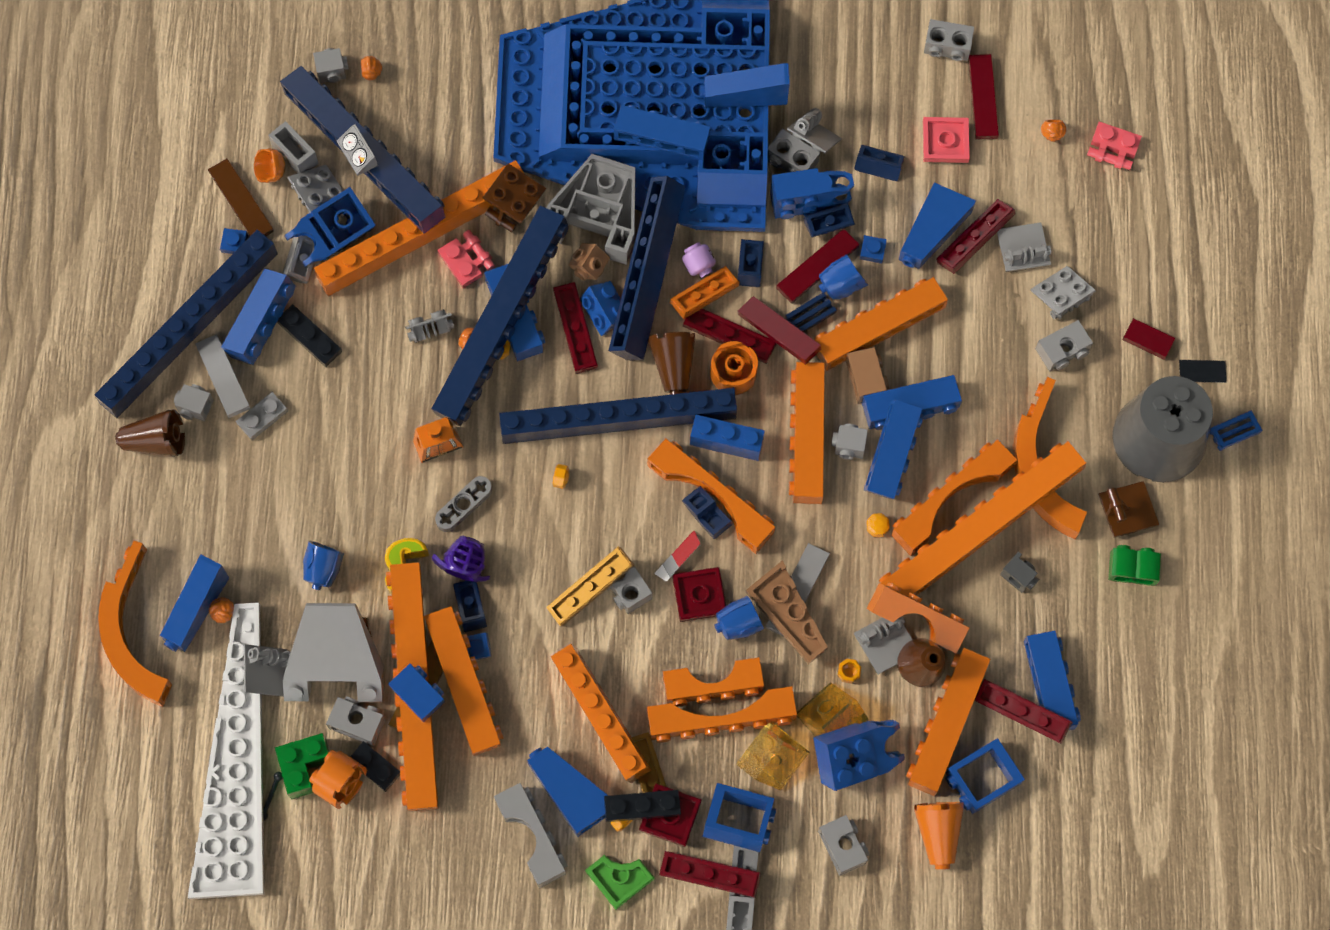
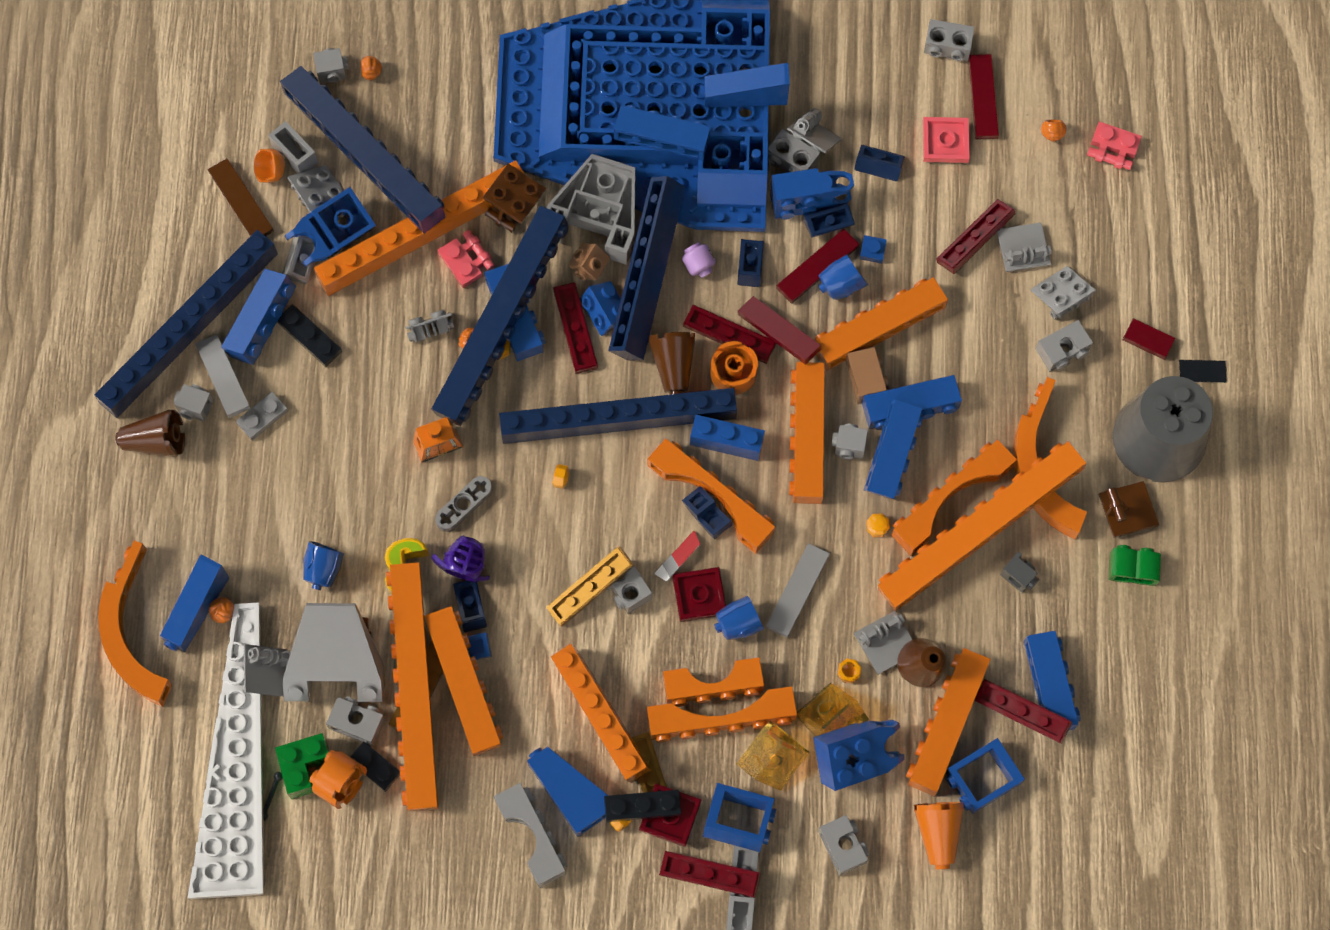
blue plate [220,228,248,254] -> none
slope [337,124,378,176] -> none
blue brick [388,664,445,722] -> none
bright green tile [585,855,655,910] -> none
orange tile [670,266,740,319] -> none
medium nougat wing [746,560,828,664] -> none
dark blue tile [785,293,837,332] -> none
orange arch [866,582,969,654] -> none
blue slope [899,182,976,269] -> none
blue tile [1209,410,1263,451] -> none

